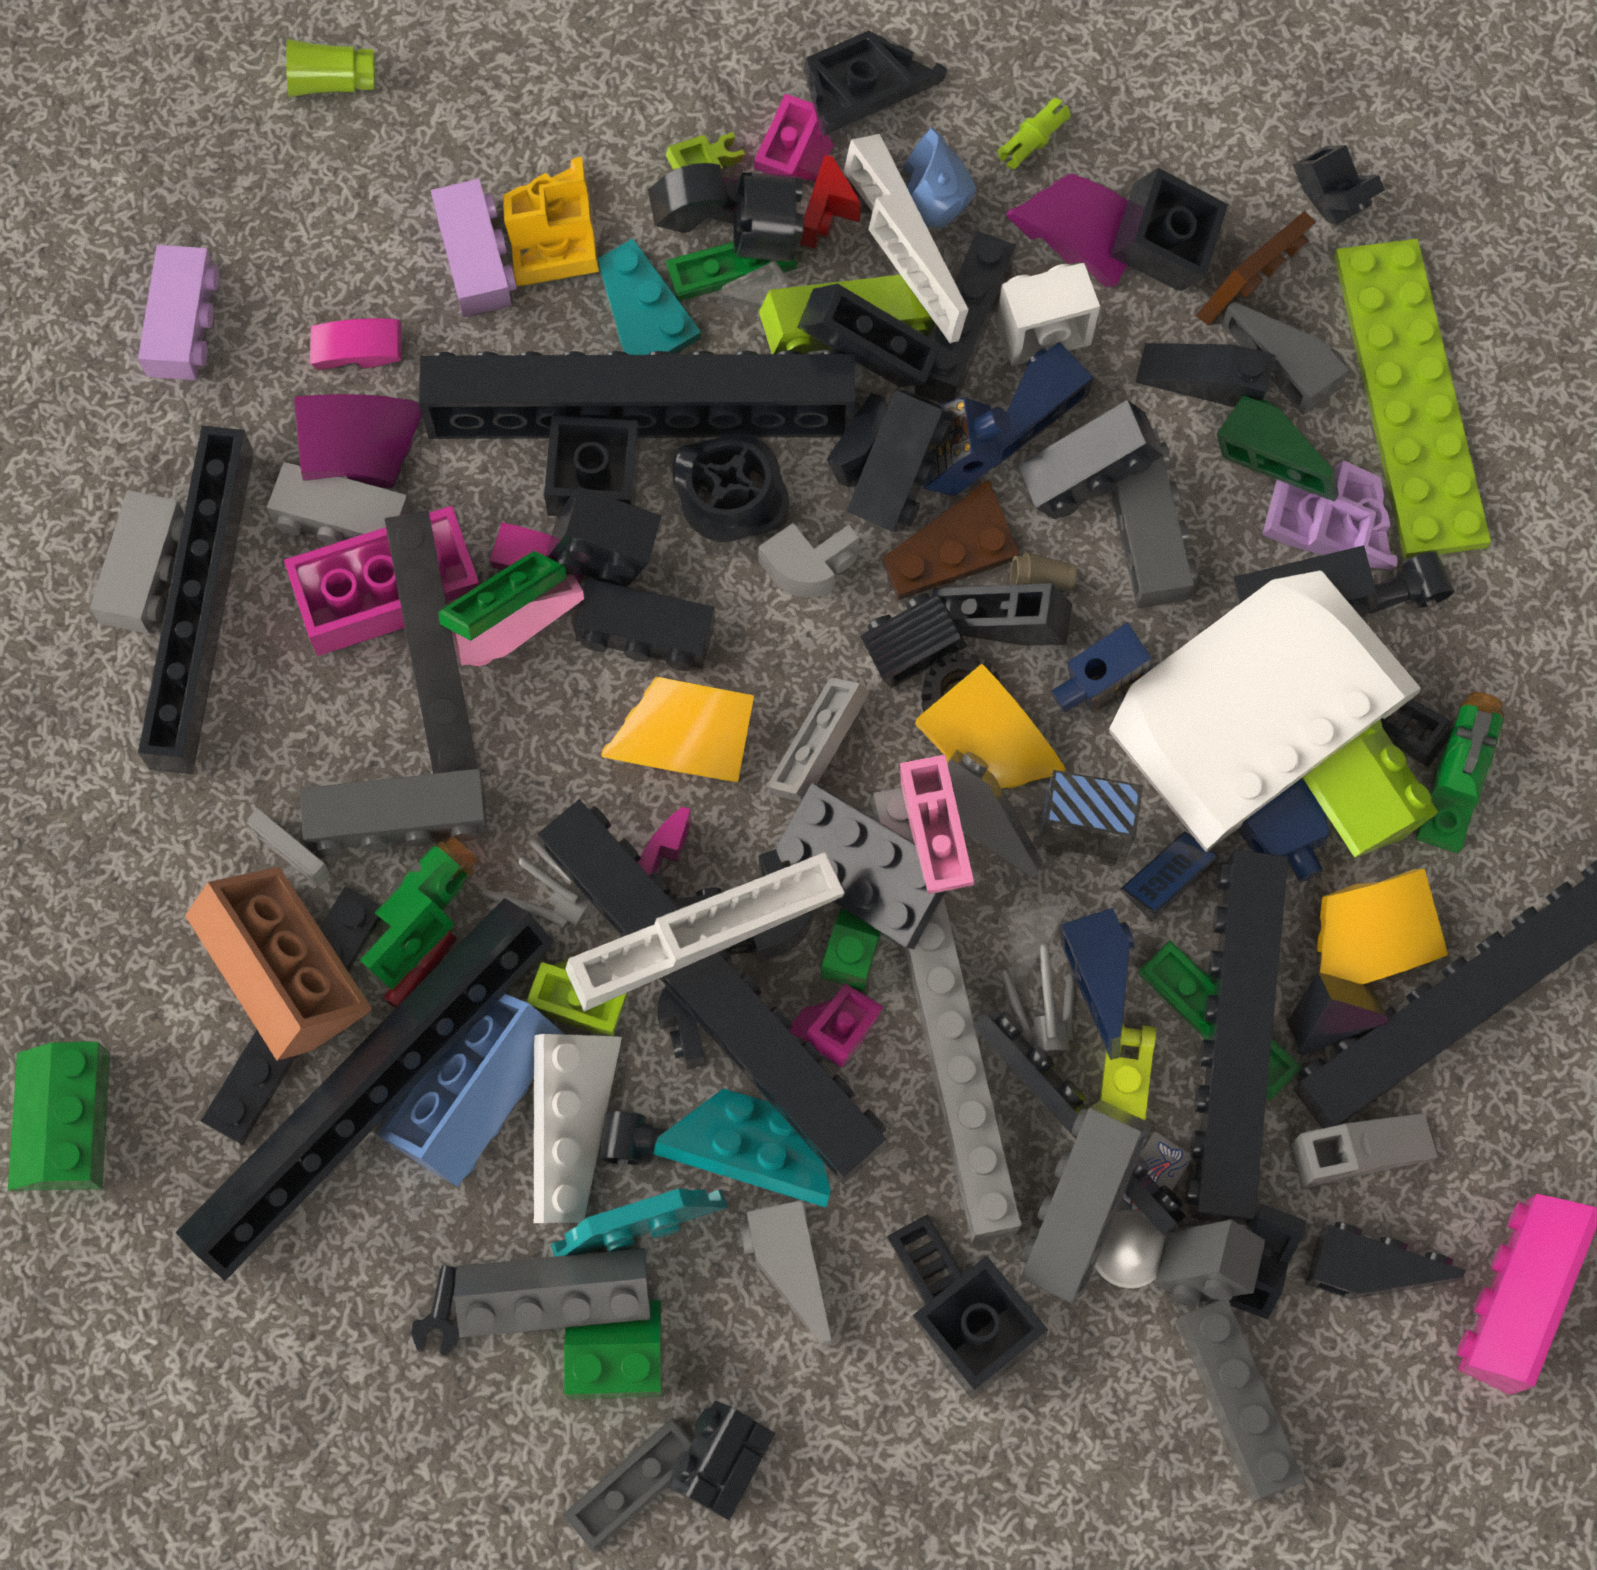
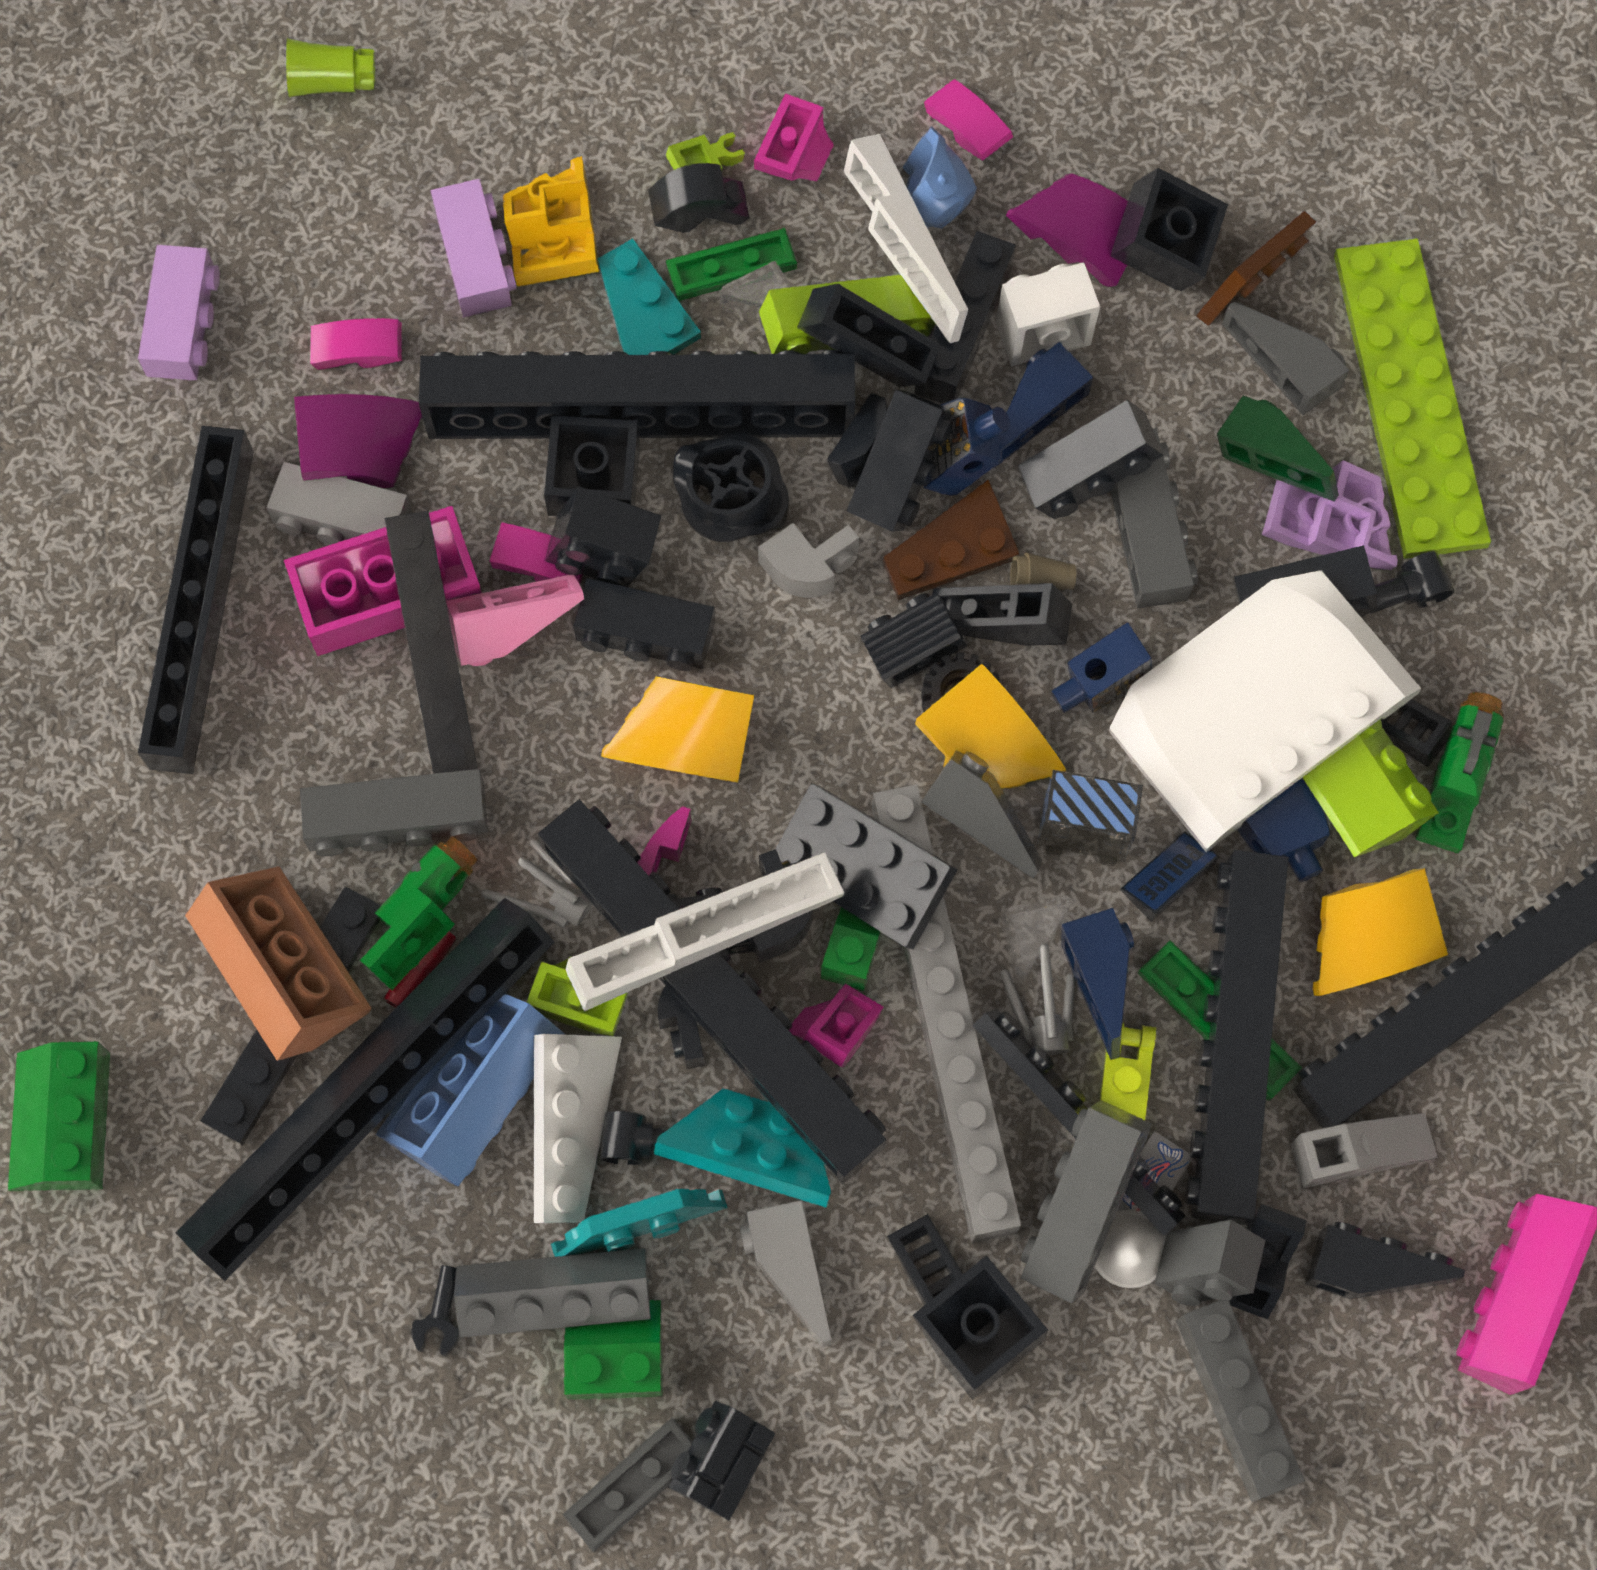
light grey brick [90,490,184,634] -> none
light grey tile [247,808,331,887] -> none
green tile [438,550,567,641] -> none
black brick [733,172,804,261] -> none
light grey plate [766,678,870,802] -> none
red slope [801,155,861,249] -> none
black wing [803,31,947,135] -> none
bright pink slope [900,755,974,894] -> none
lime pin [997,98,1071,169] -> none
black slope [1135,343,1276,408] -> none
black slope [1287,972,1389,1056] -> none
black brick [1293,145,1385,225] -> none
none -> dark pink slope [924,79,1013,161]

